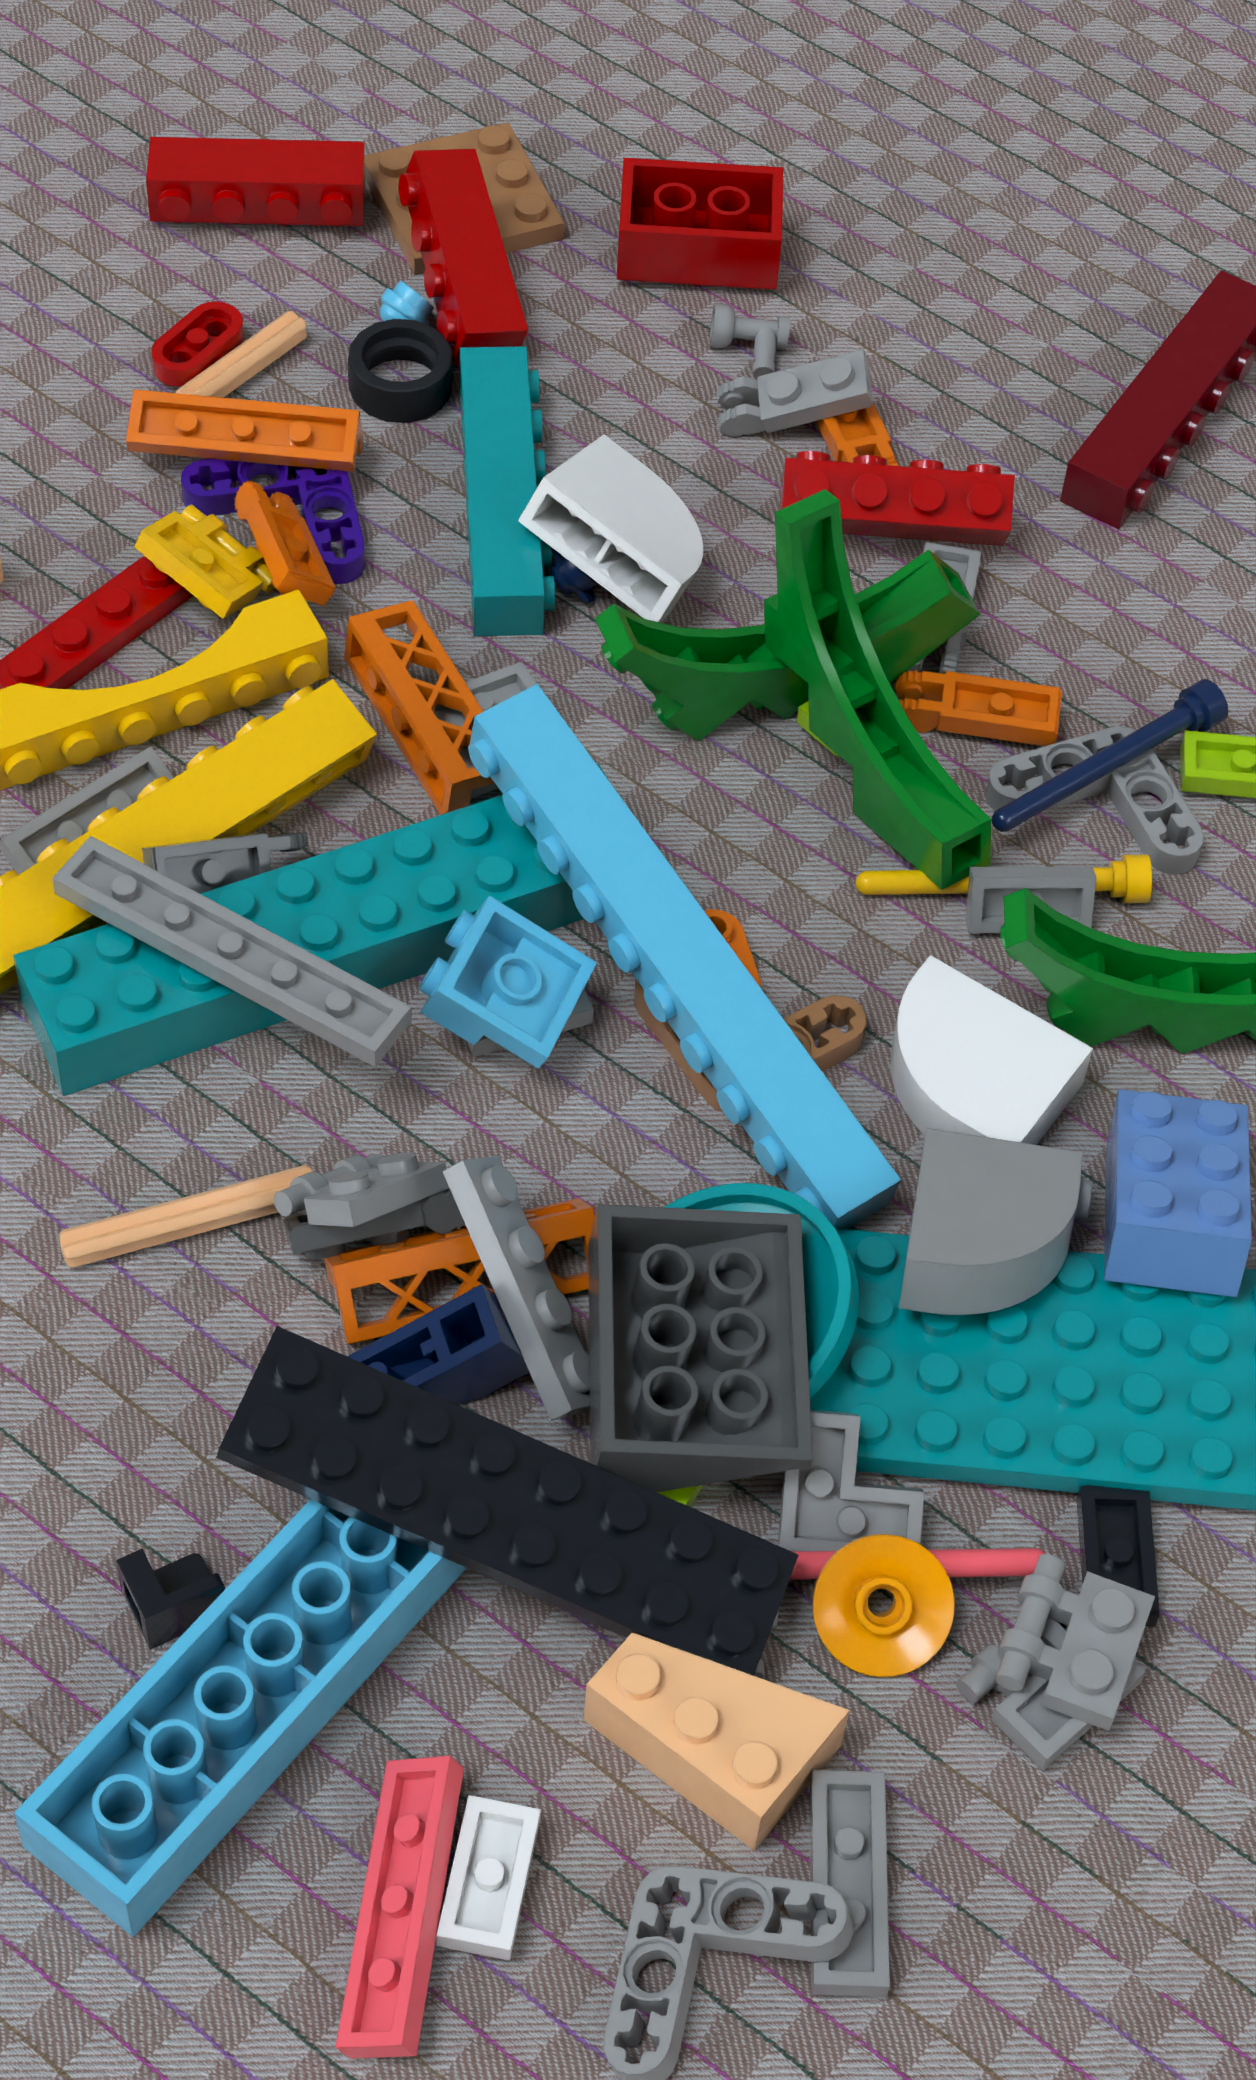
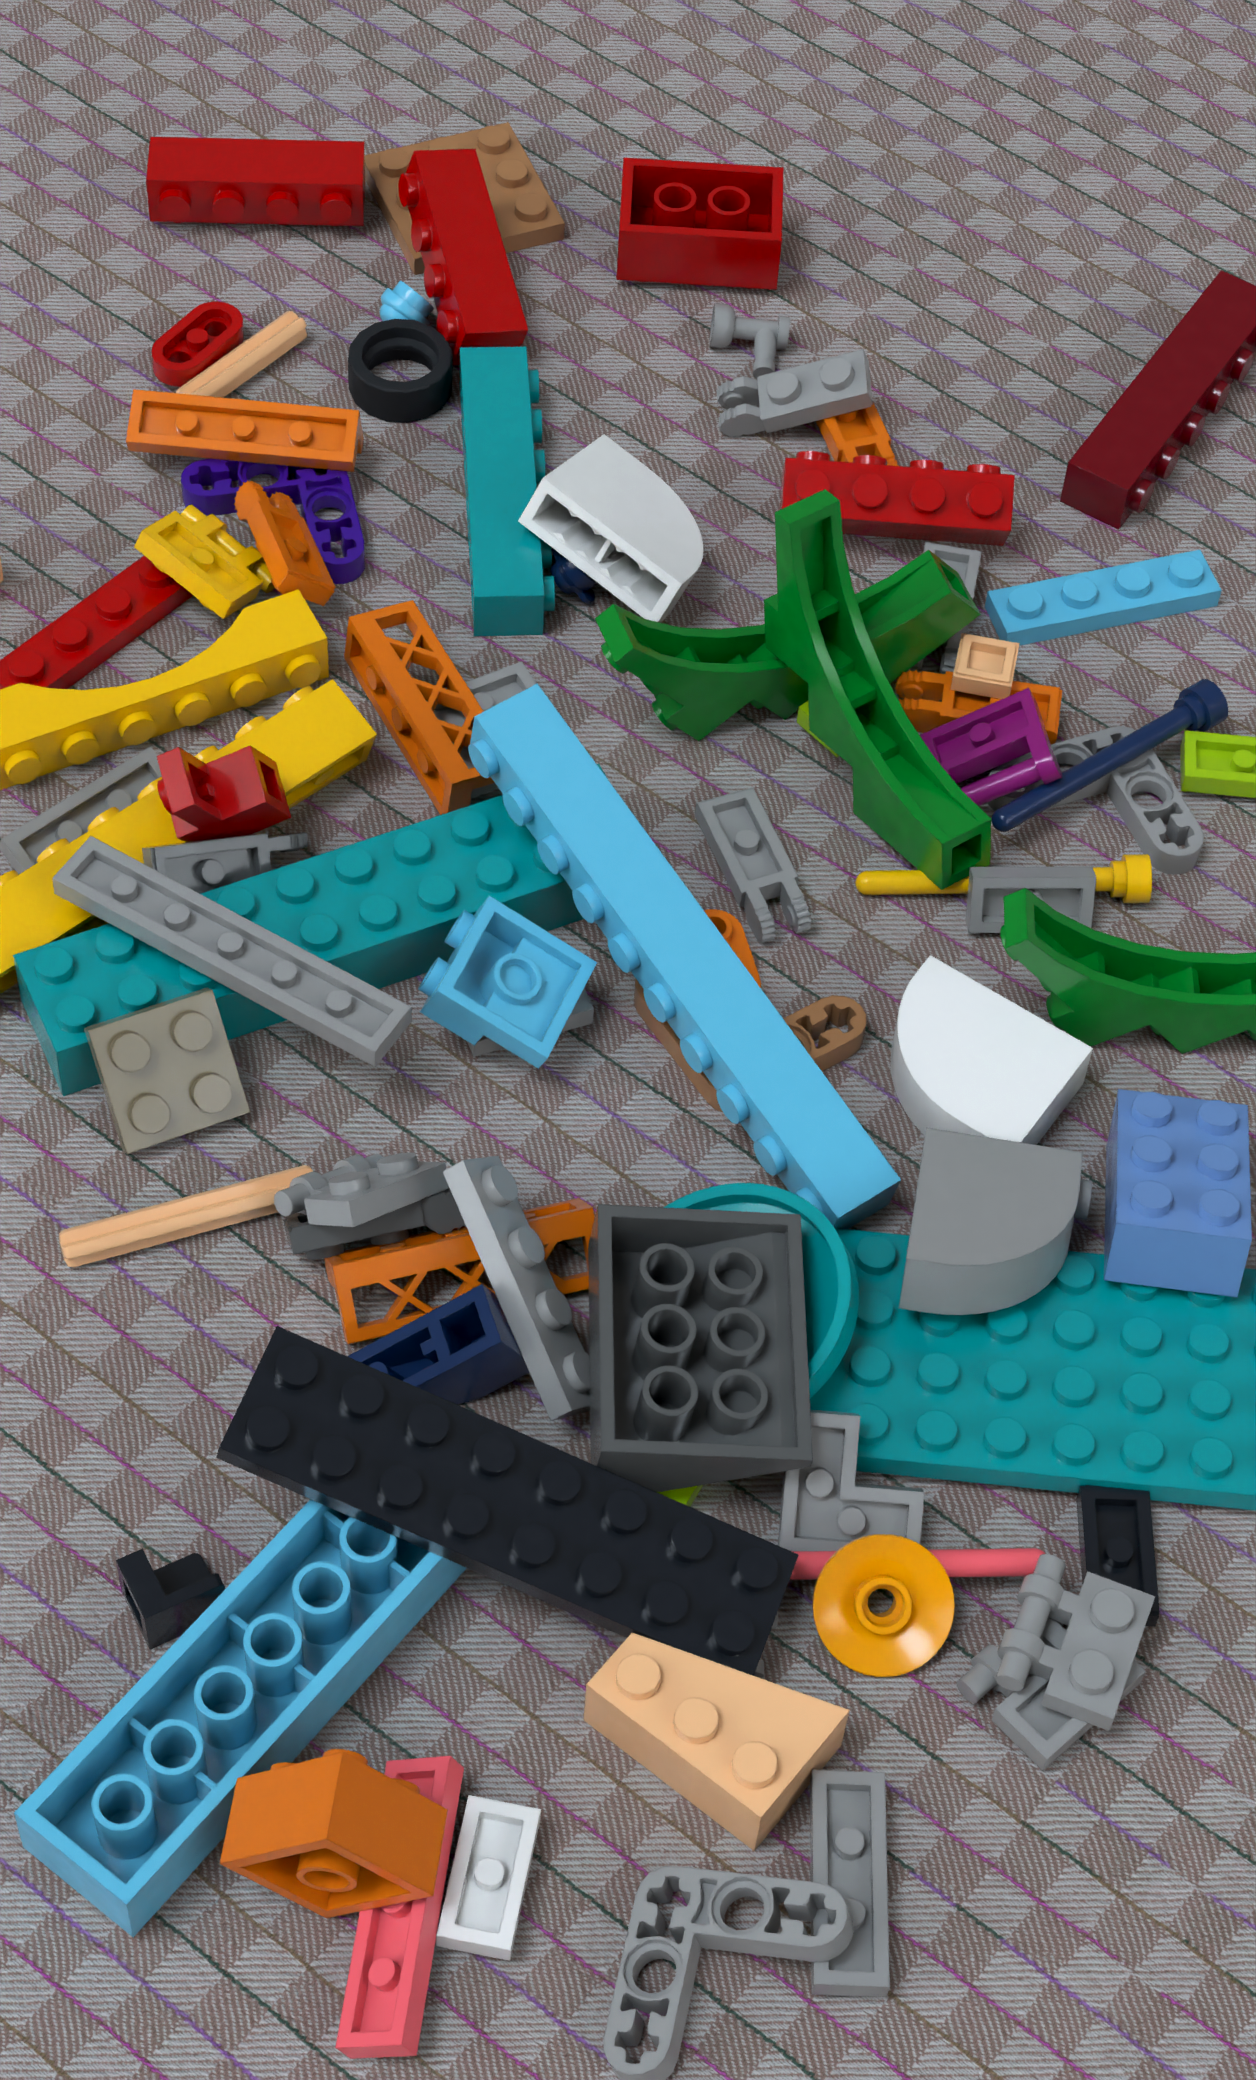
none -> dark tan plate [84,987,250,1154]
none -> red brick [156,745,292,842]
none -> orange brick [219,1749,448,1918]
none -> light grey hinge [695,788,812,944]
none -> magenta plate [920,688,1062,806]
none -> light nougat tile [950,633,1020,699]
none -> medium azure plate [985,550,1222,646]

